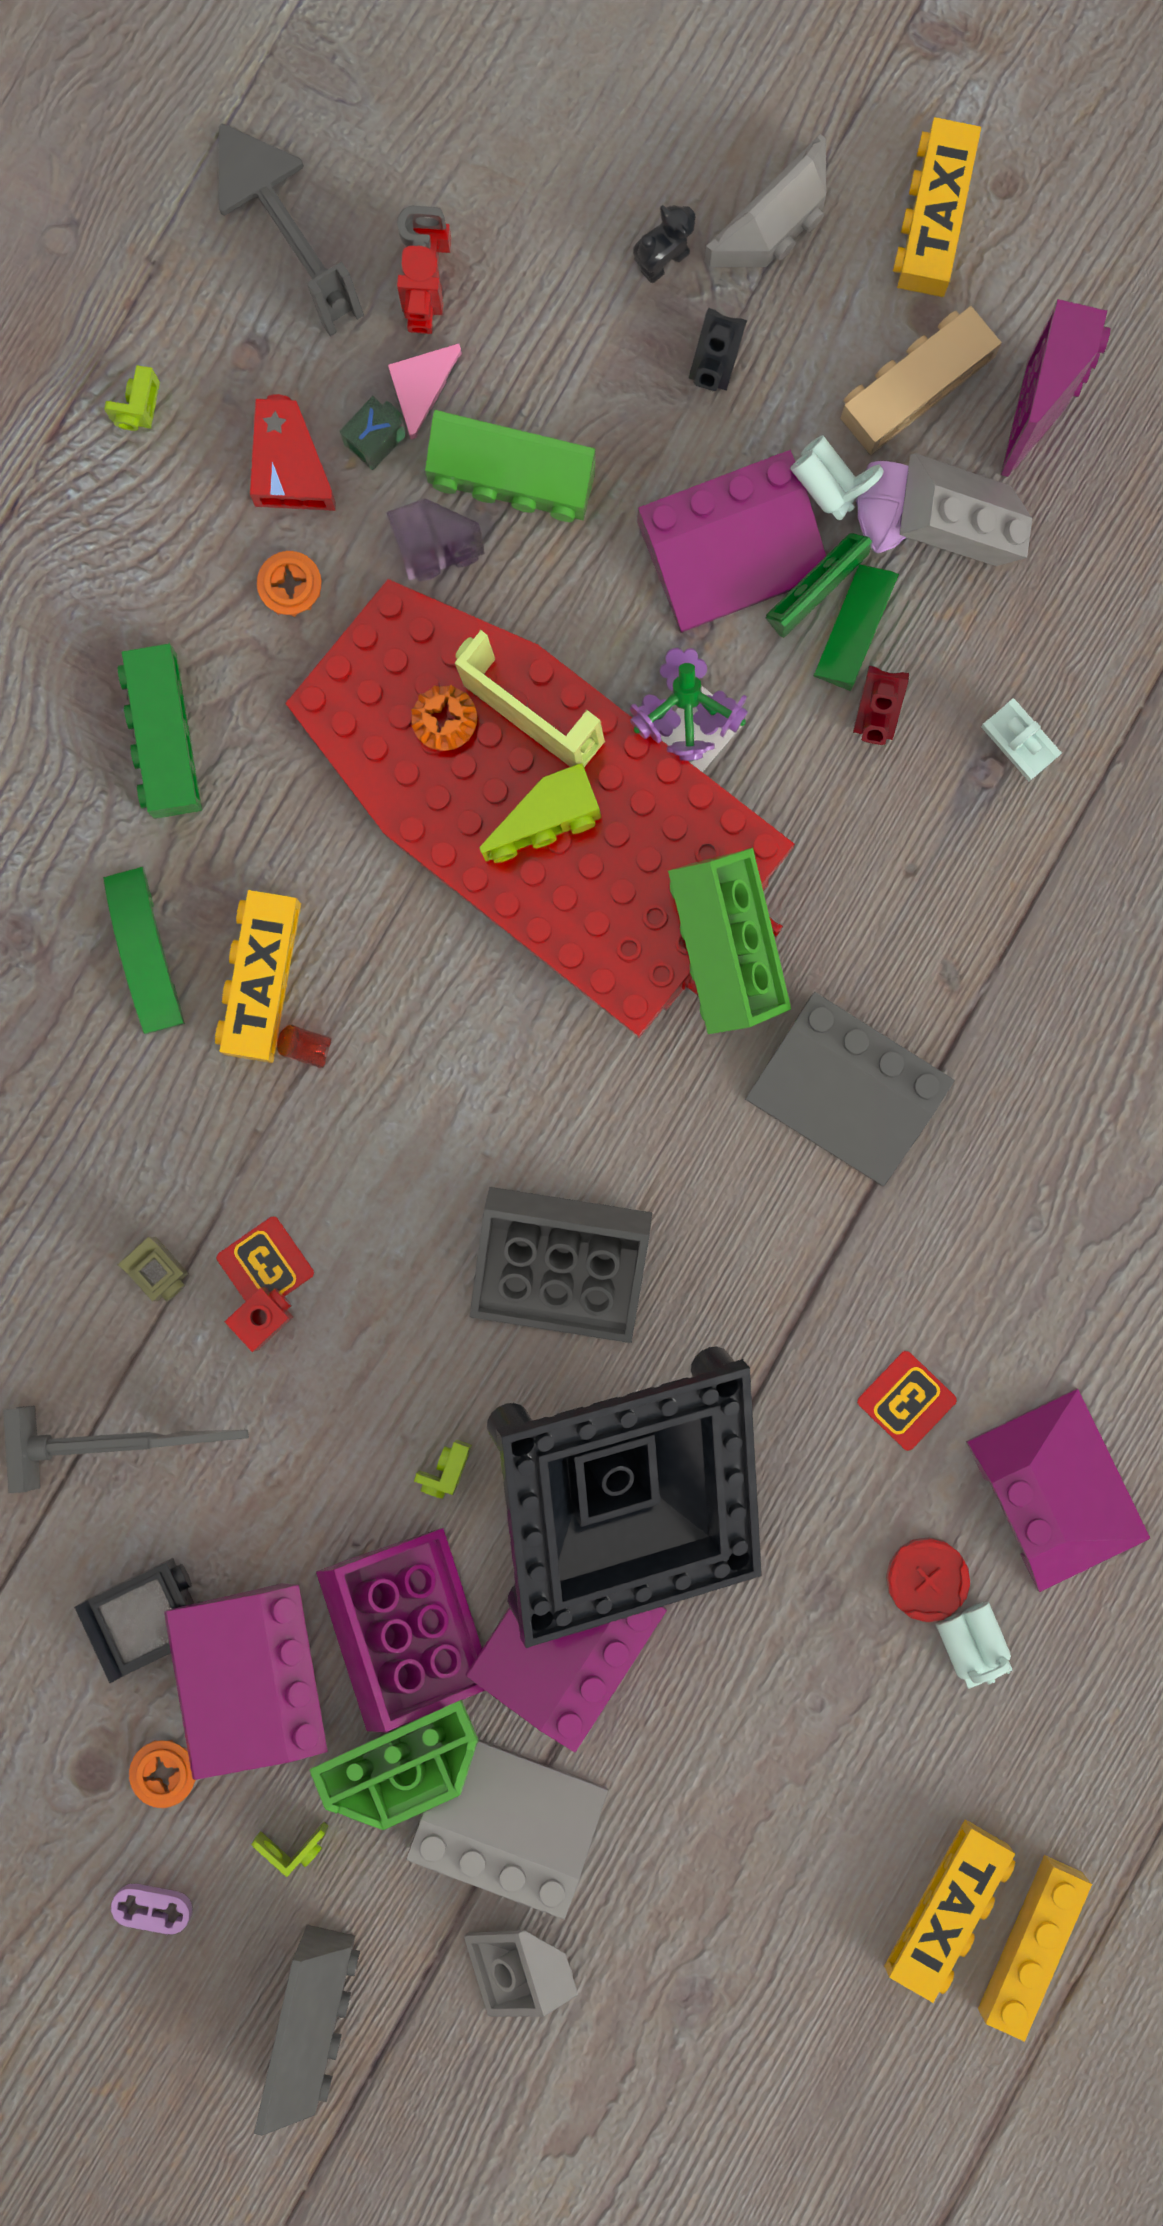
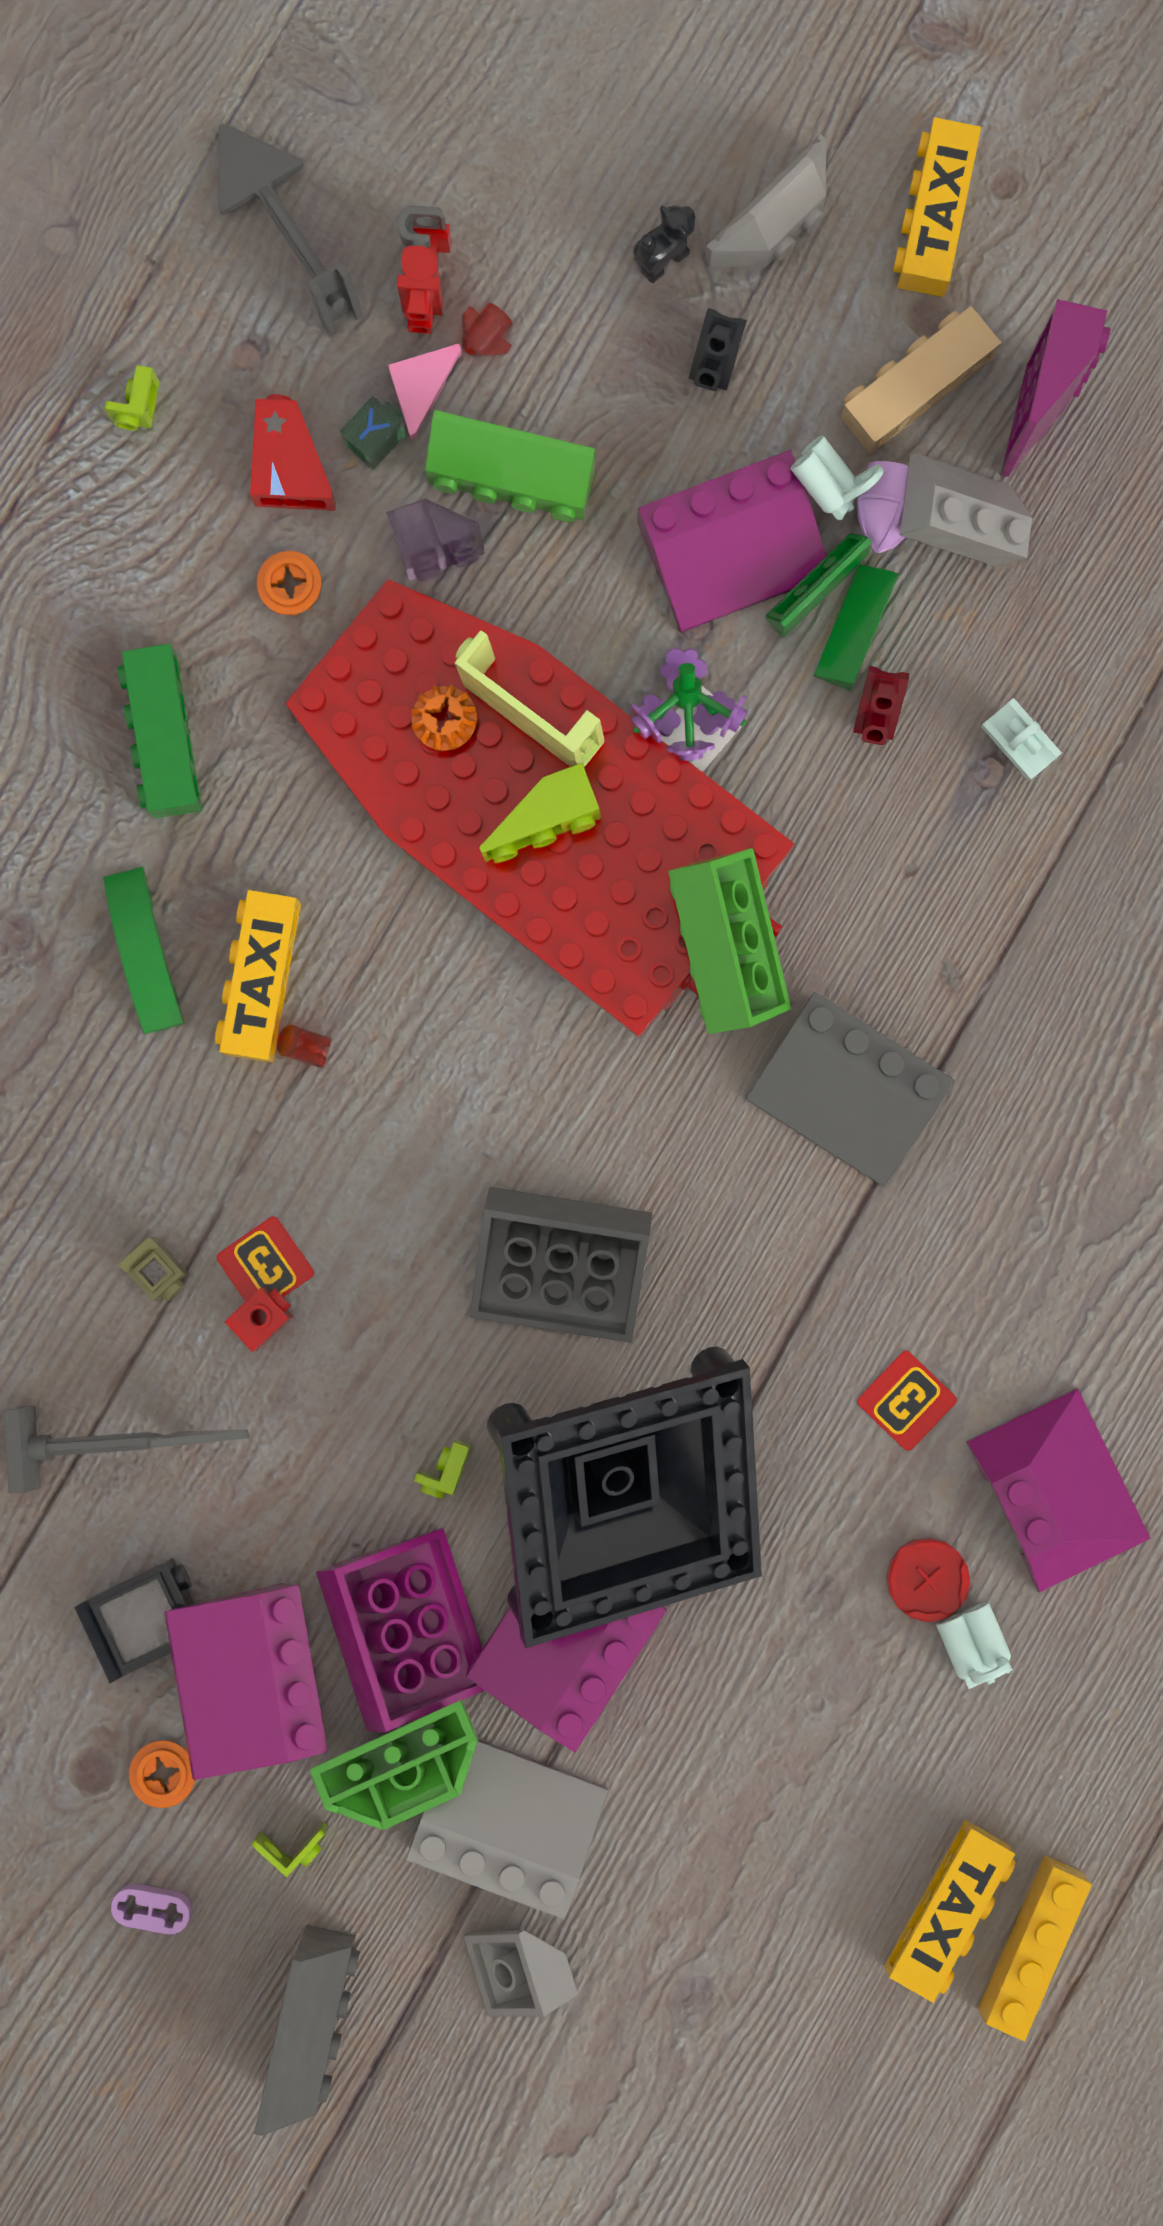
none -> clear red piece [462,303,513,357]

